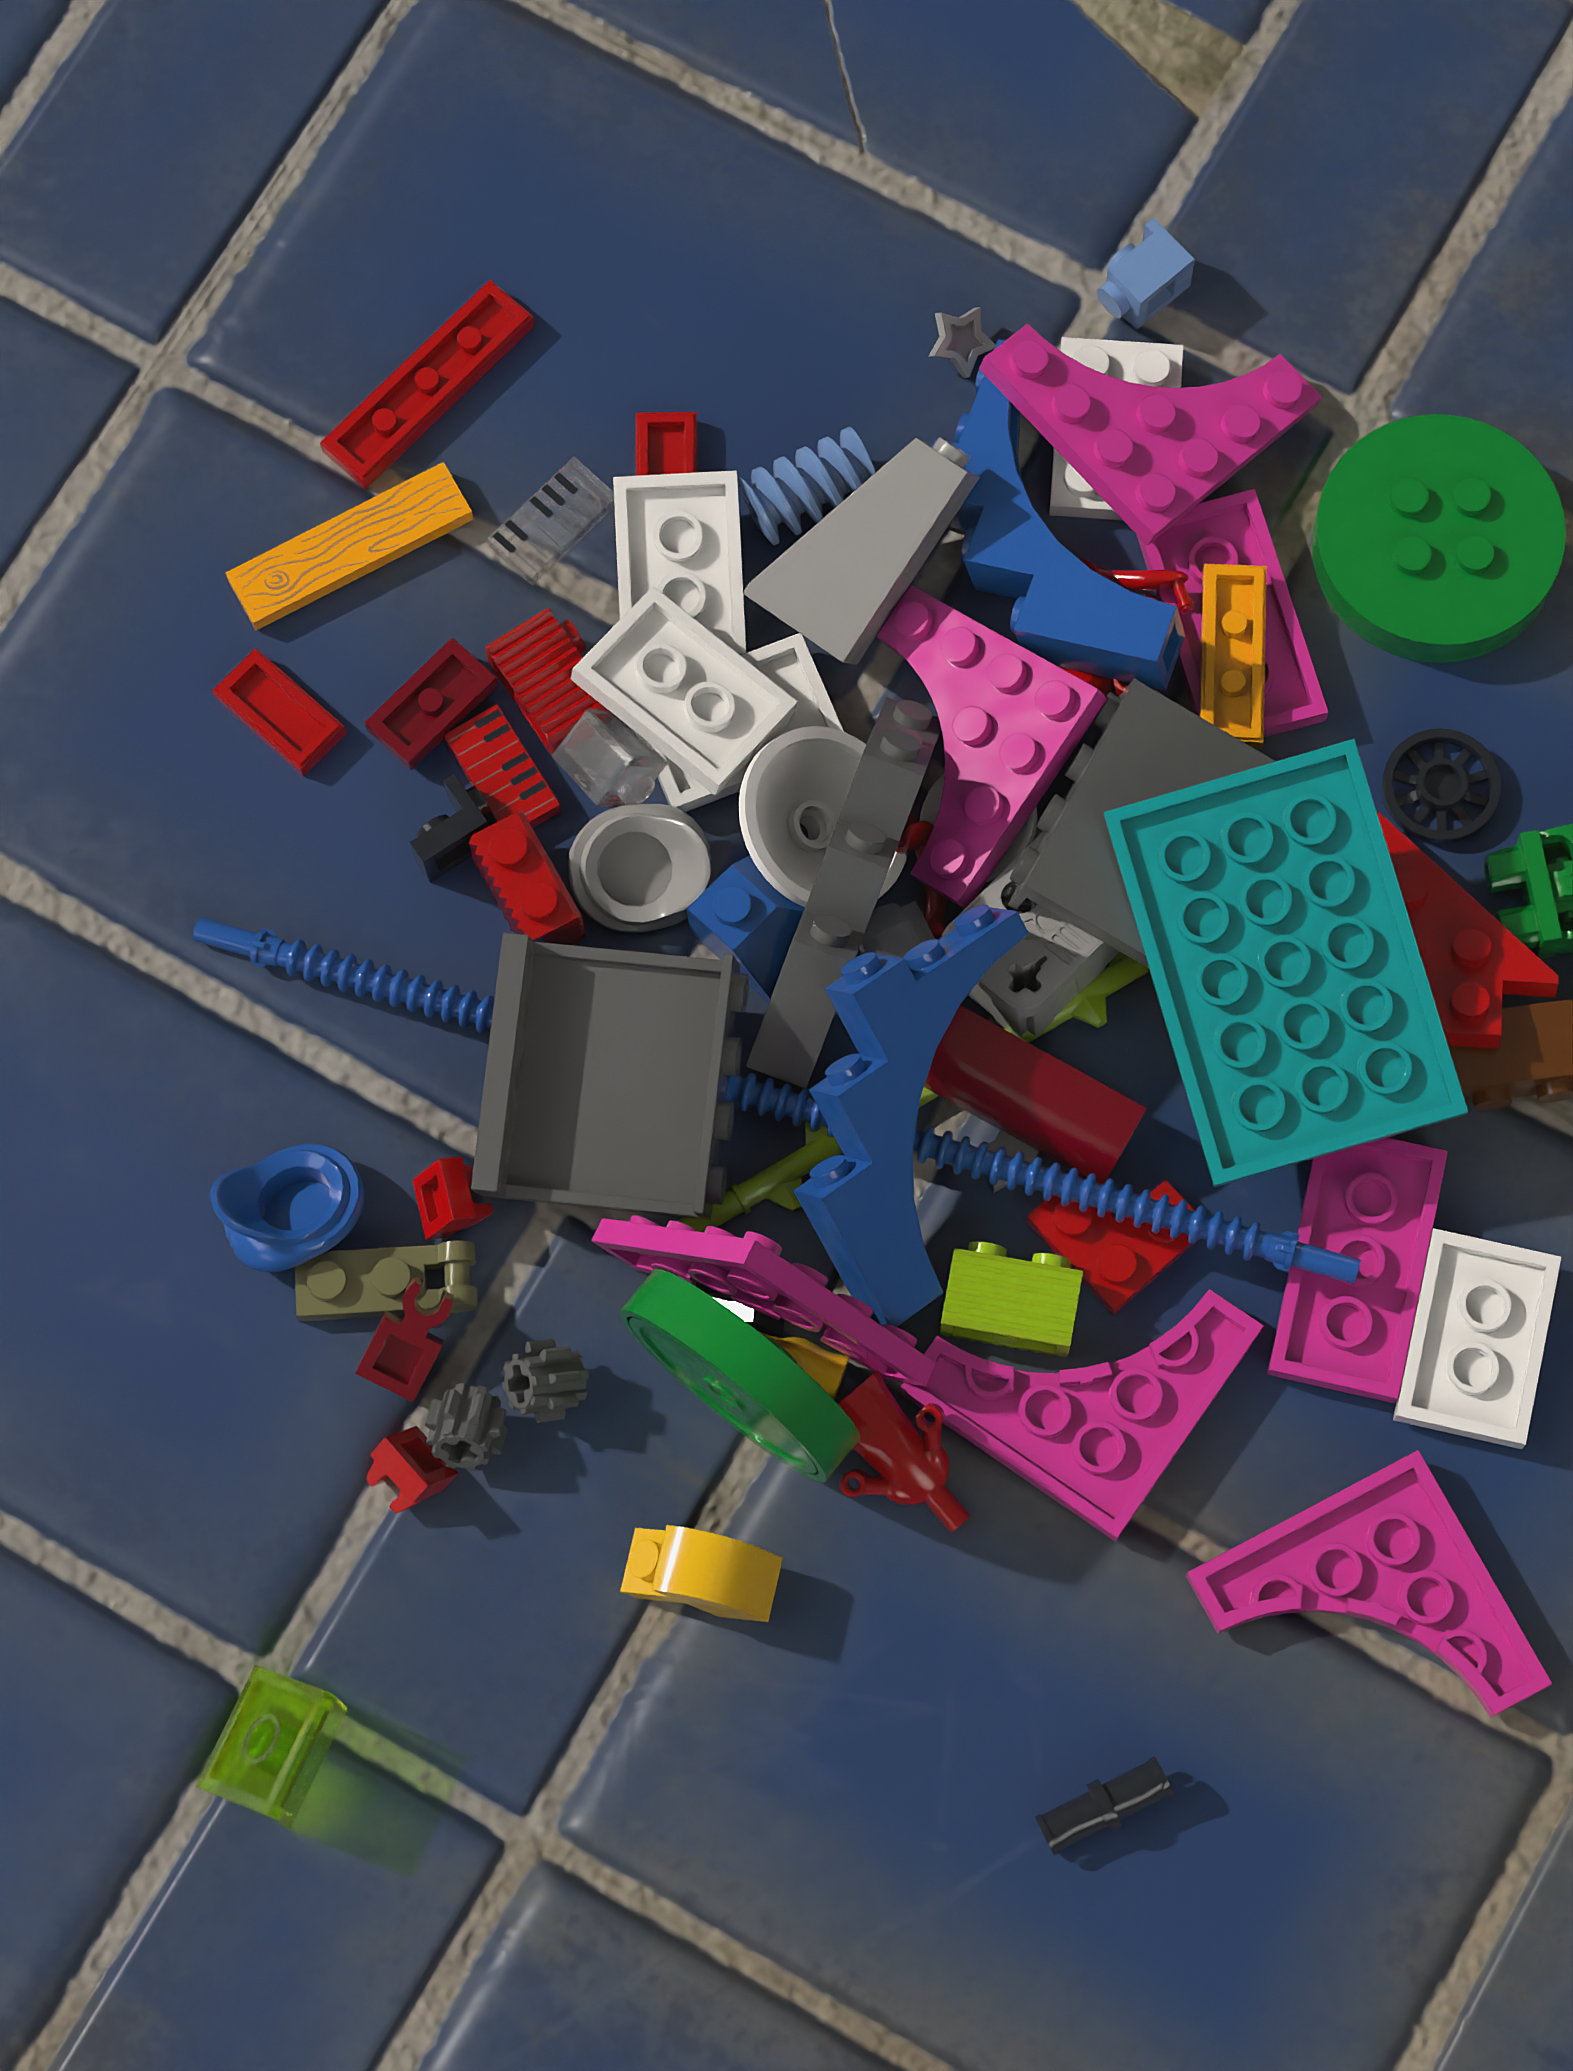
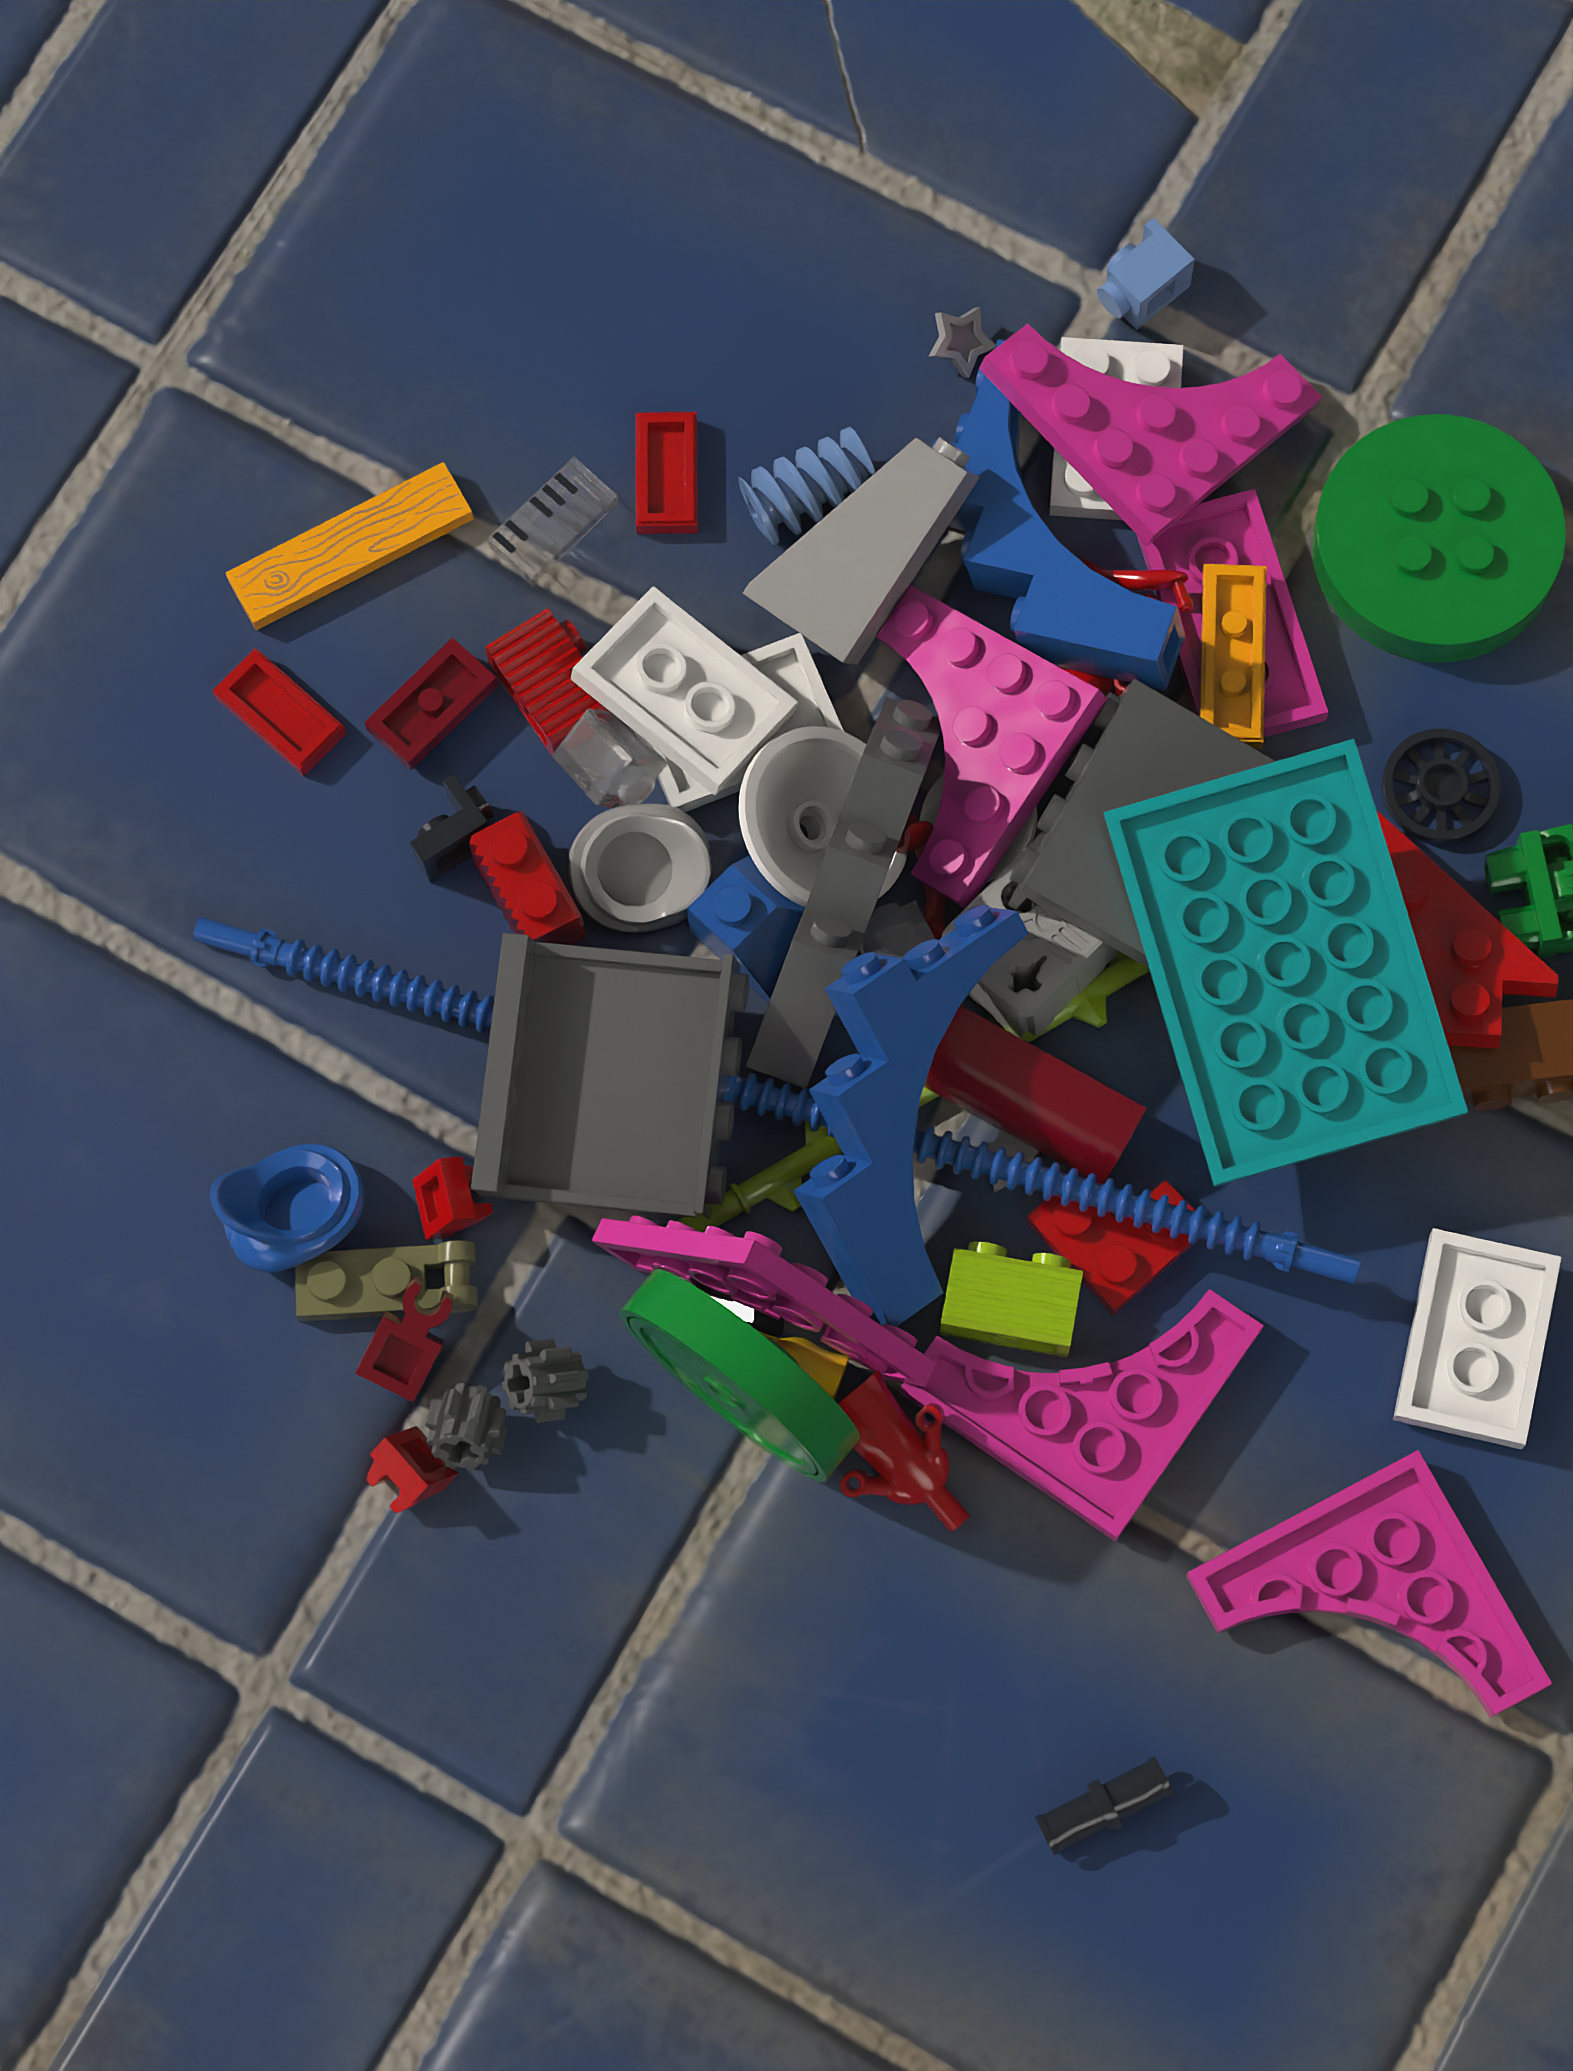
clear neon green slope [196,1665,348,1830] -> none
red tile [320,279,535,490] -> none
red tile [443,704,561,828] -> none
white plate [613,471,746,655] -> none
yellow brick [620,1525,783,1622] -> none
dark pink plate [1267,1138,1448,1404] -> none

